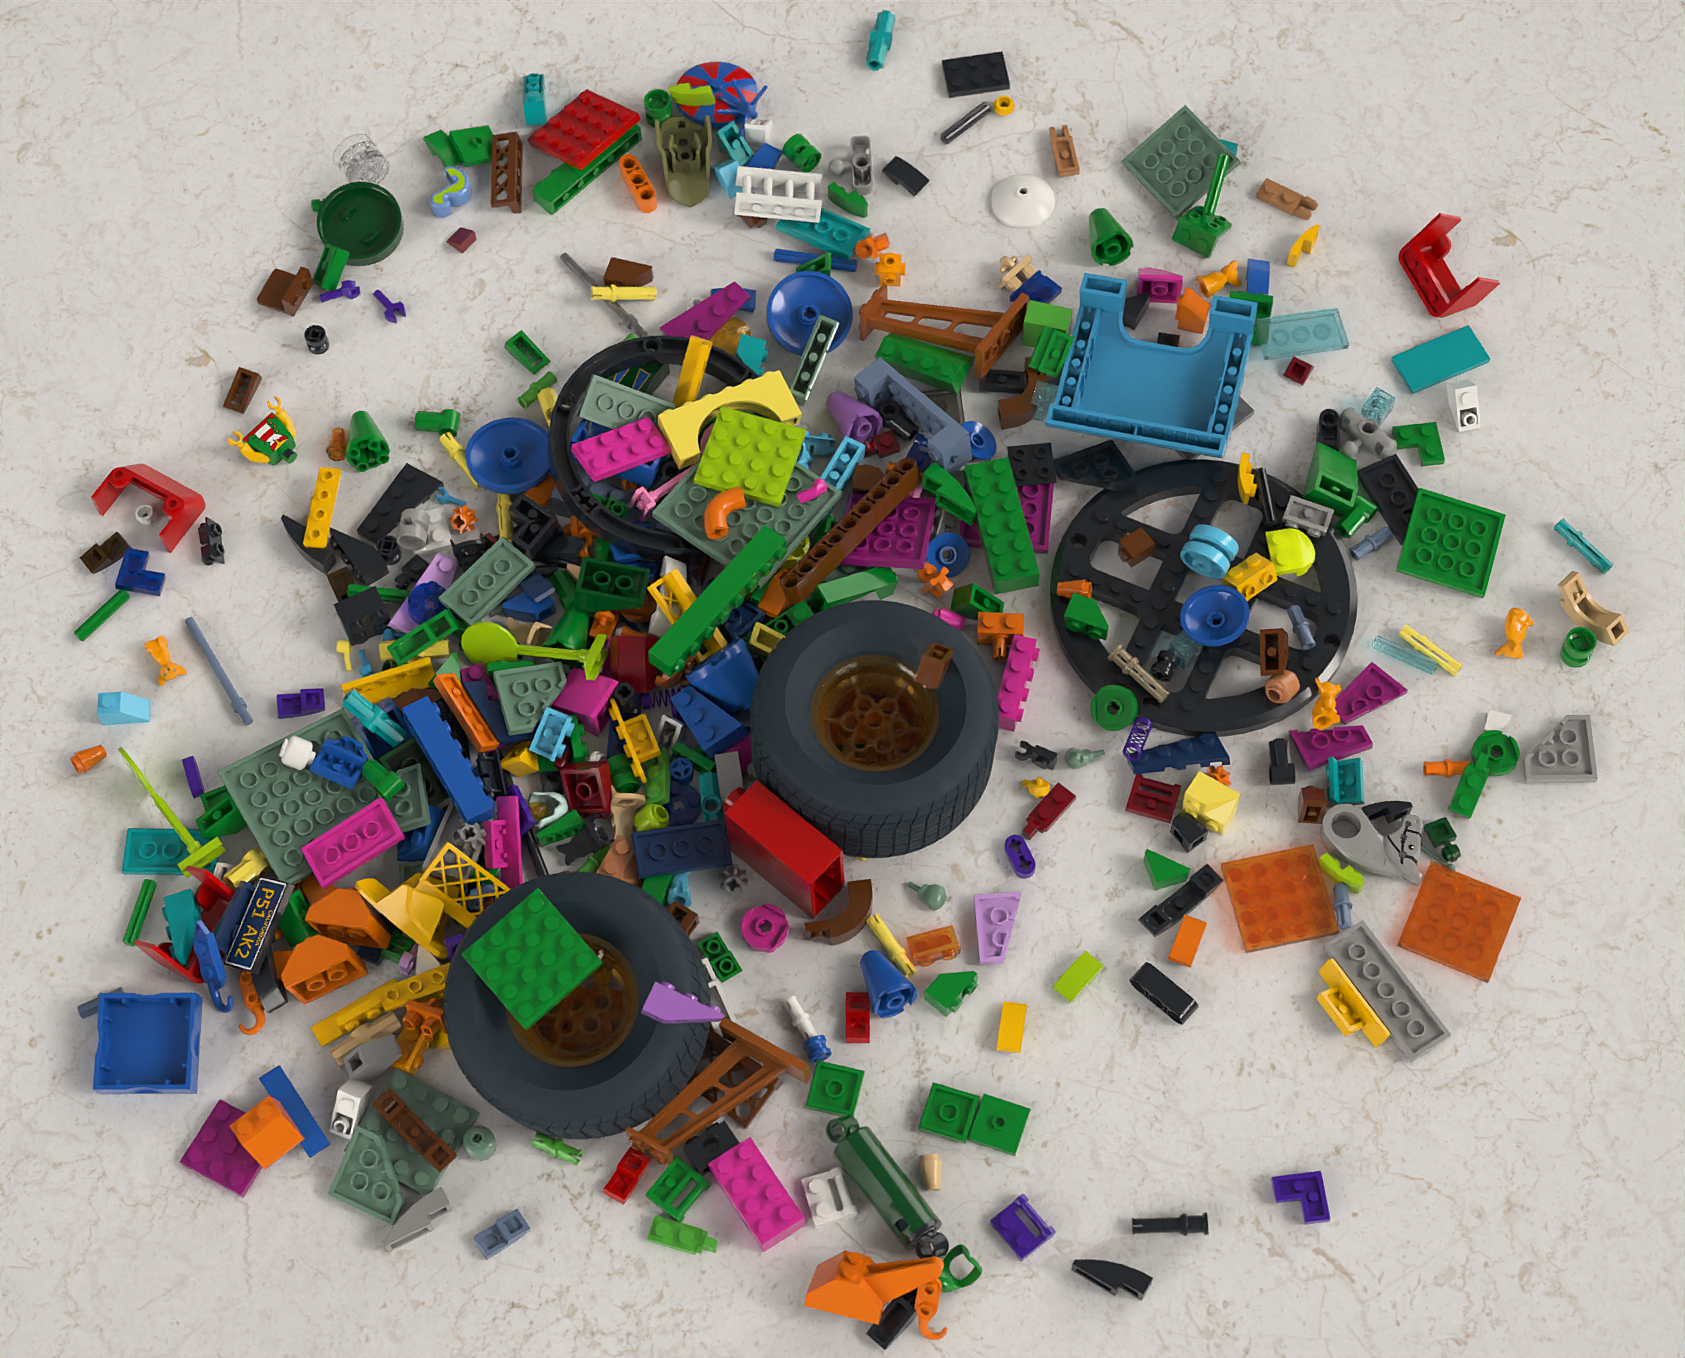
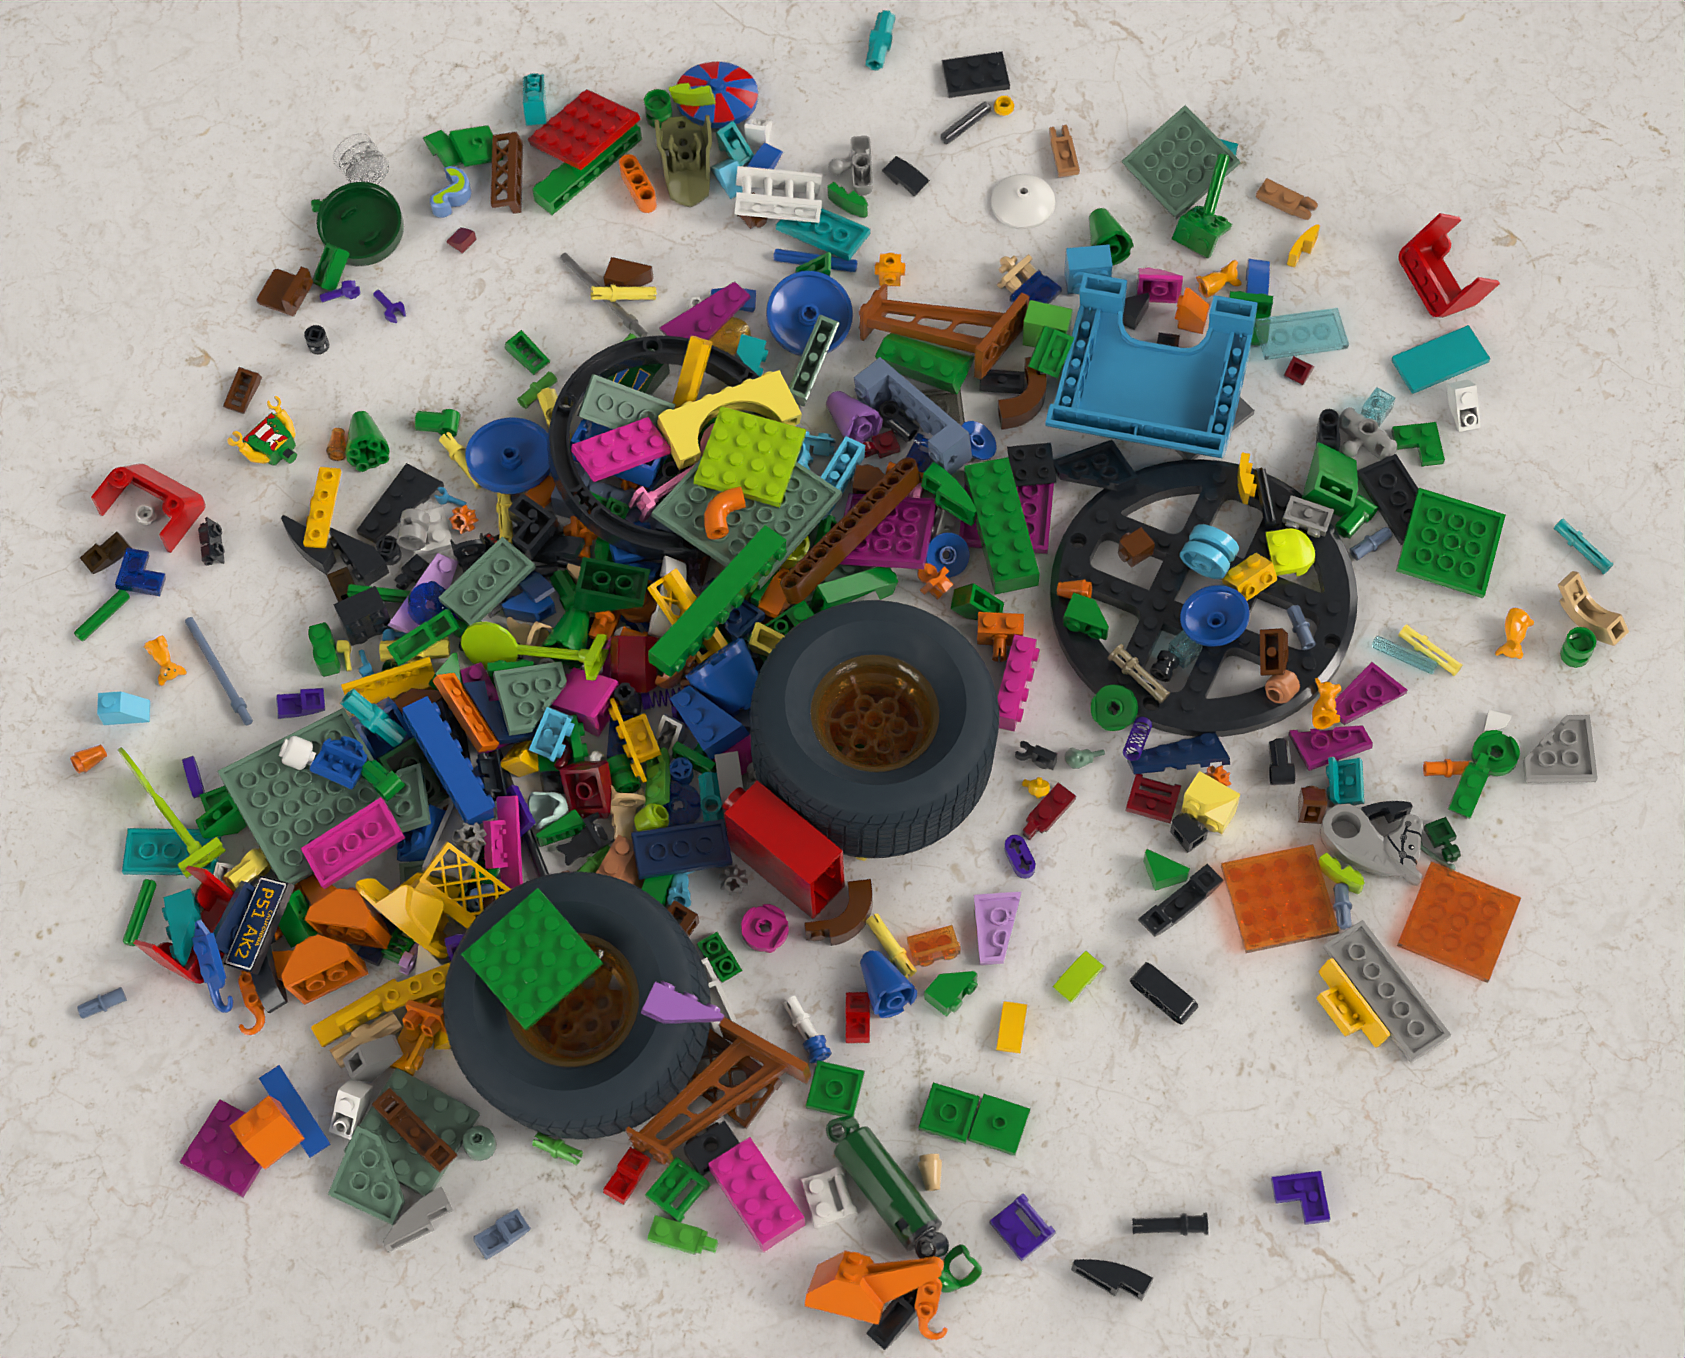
blue tile [93,993,203,1094] -> none
clear yellow plate [528,802,549,820] -> none
blue plant [716,79,768,137] -> none
green wheel [782,134,822,173] -> none
dark pink arm [797,478,827,504] -> none
orange hips [855,232,890,259] -> none
sand green piece [908,882,947,911] -> none
reddish brown slope [914,641,955,689] -> none
dark pink cone [933,607,966,630] -> none
clear light blue plate [1031,381,1058,422] -> none
orange slope [1168,915,1207,968] -> none
none -> green brick [308,622,341,677]
none -> dark azure brick [1064,245,1113,294]

